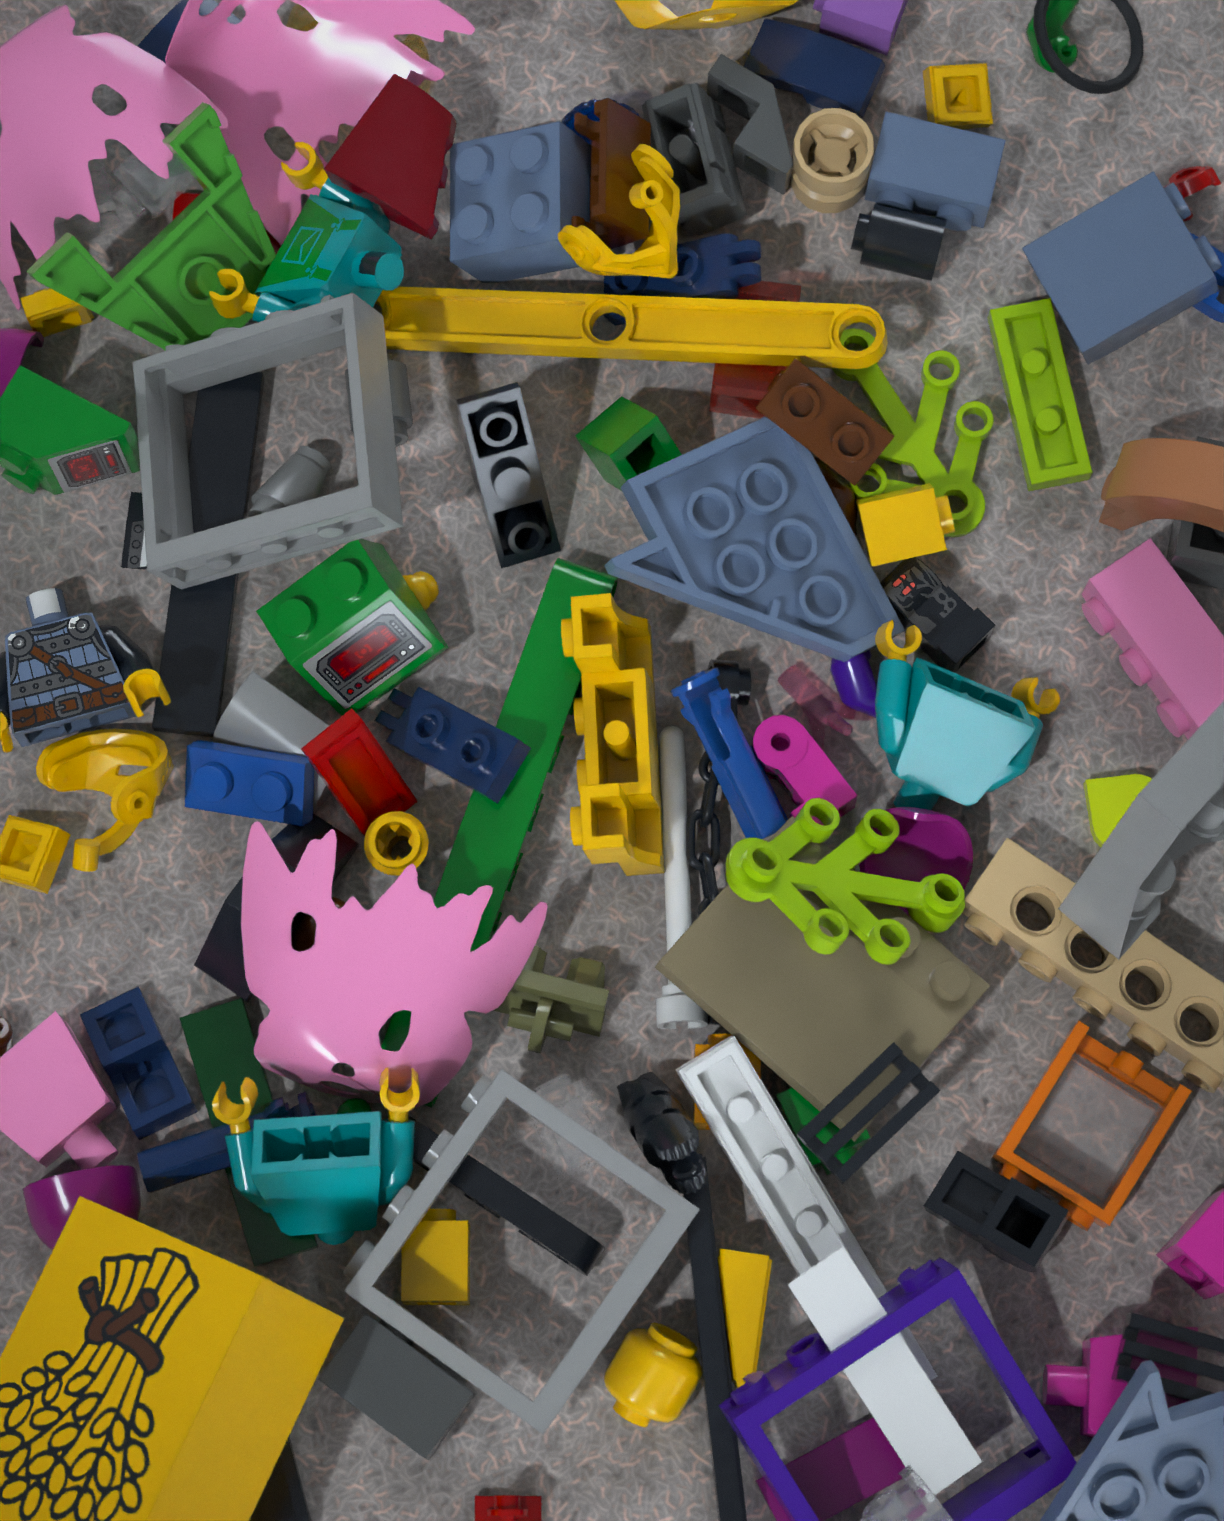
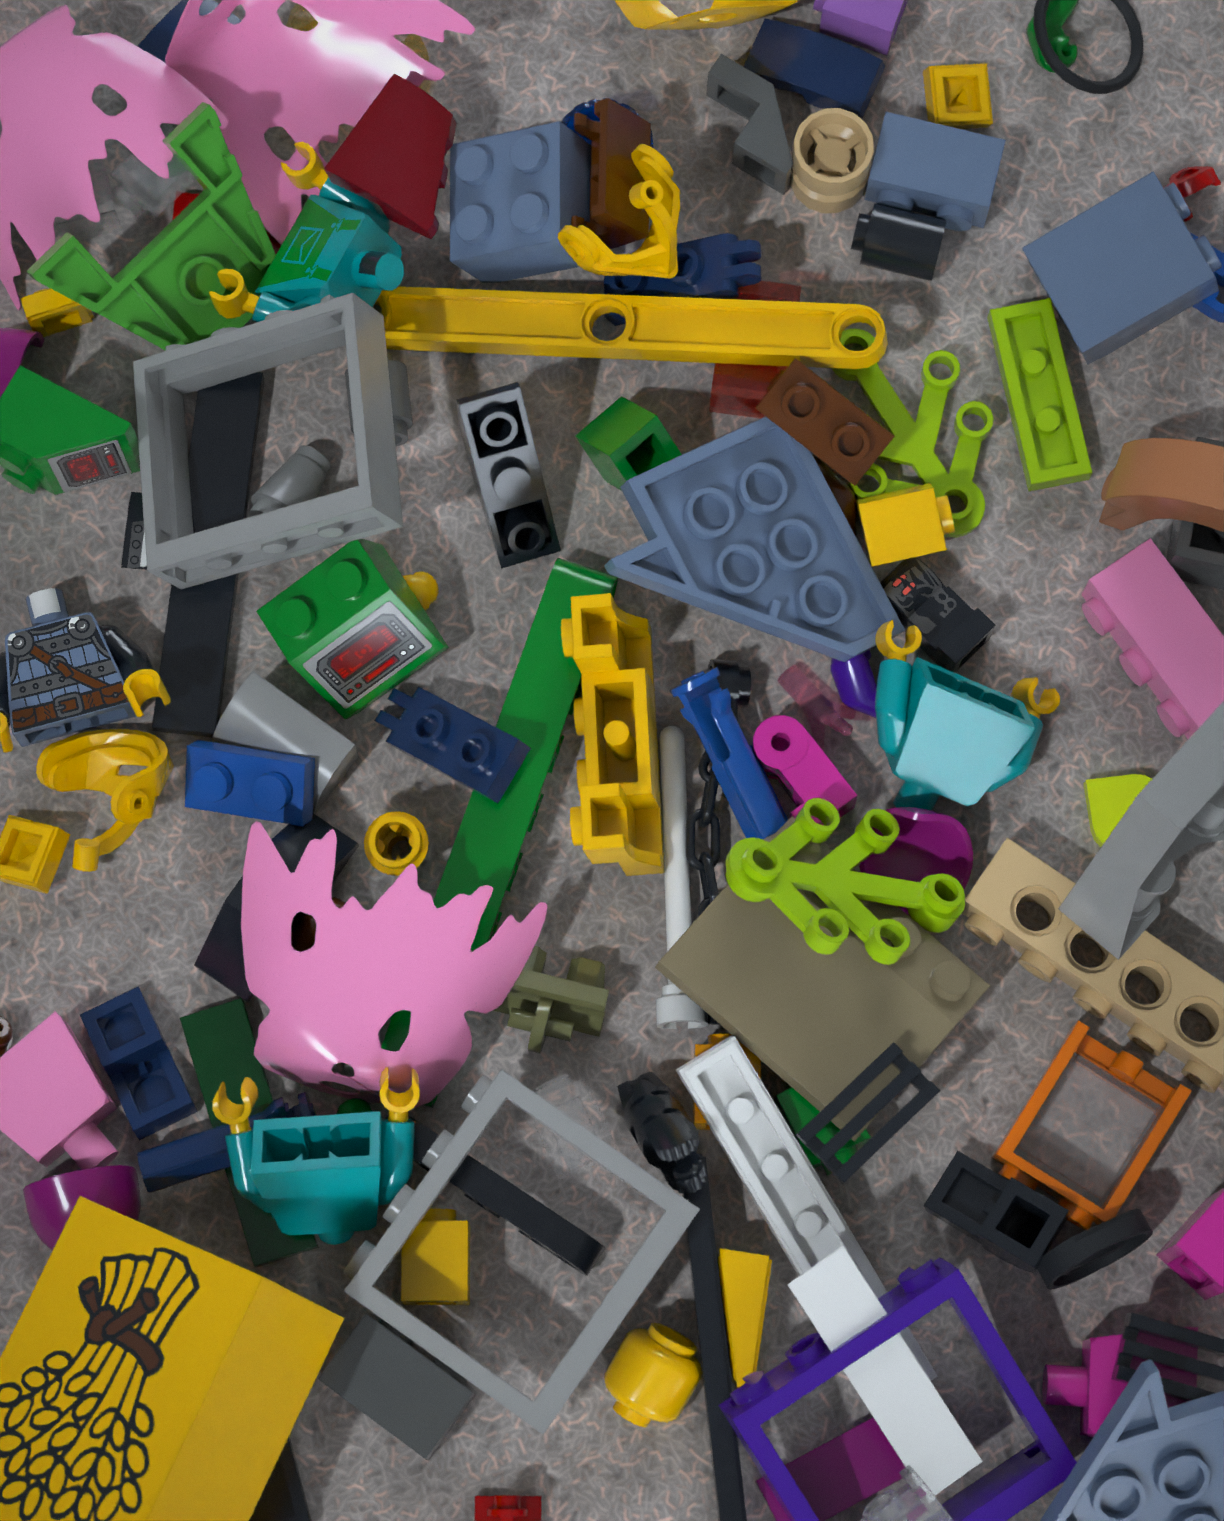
red tile [301,708,418,837] -> none
dark grey brick [641,83,747,236] -> none
none -> black piece [1037,1209,1153,1289]

